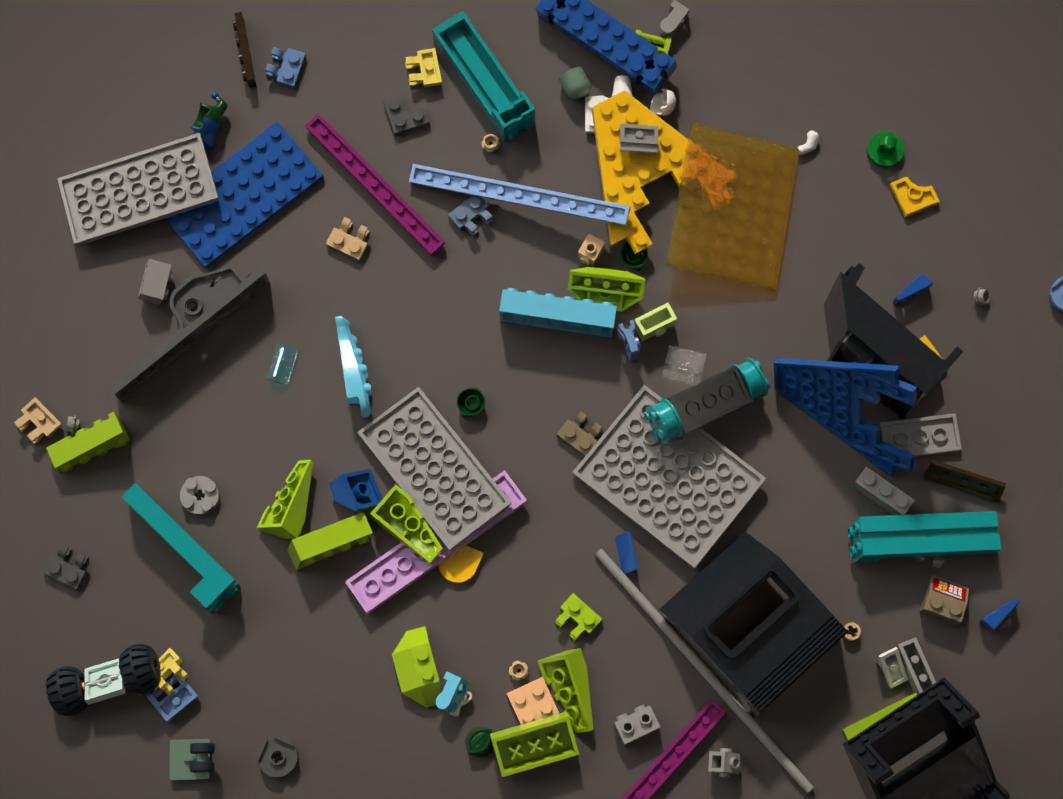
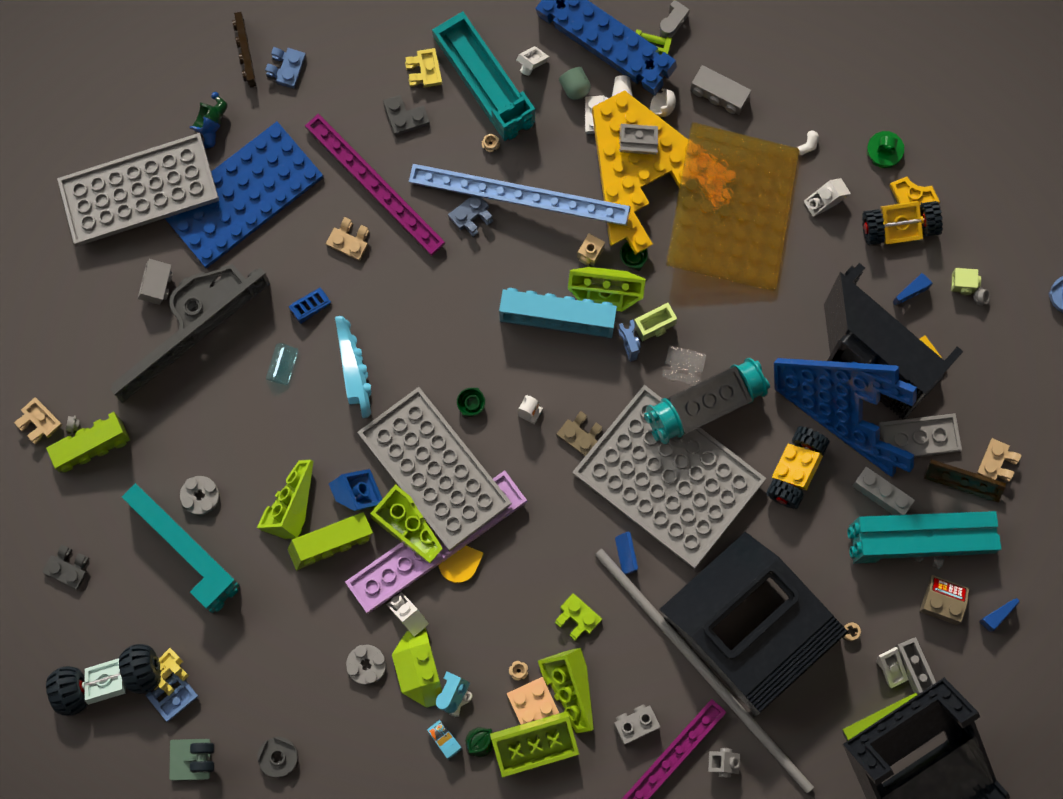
none -> blue slope [288,287,331,324]
none -> light grey plate [346,645,386,685]
none -> white slope [386,592,429,637]
none -> medium azure leg [427,720,462,760]
none -> white tile [516,46,549,76]
none -> white leg [518,395,543,425]
none -> light grey brick [690,65,751,115]
none -> plate [766,426,830,509]
none -> white slope [804,178,851,217]
none -> plate [862,201,943,245]
none -> yellowish green brick [951,268,981,295]
none -> tan plate [977,438,1021,482]

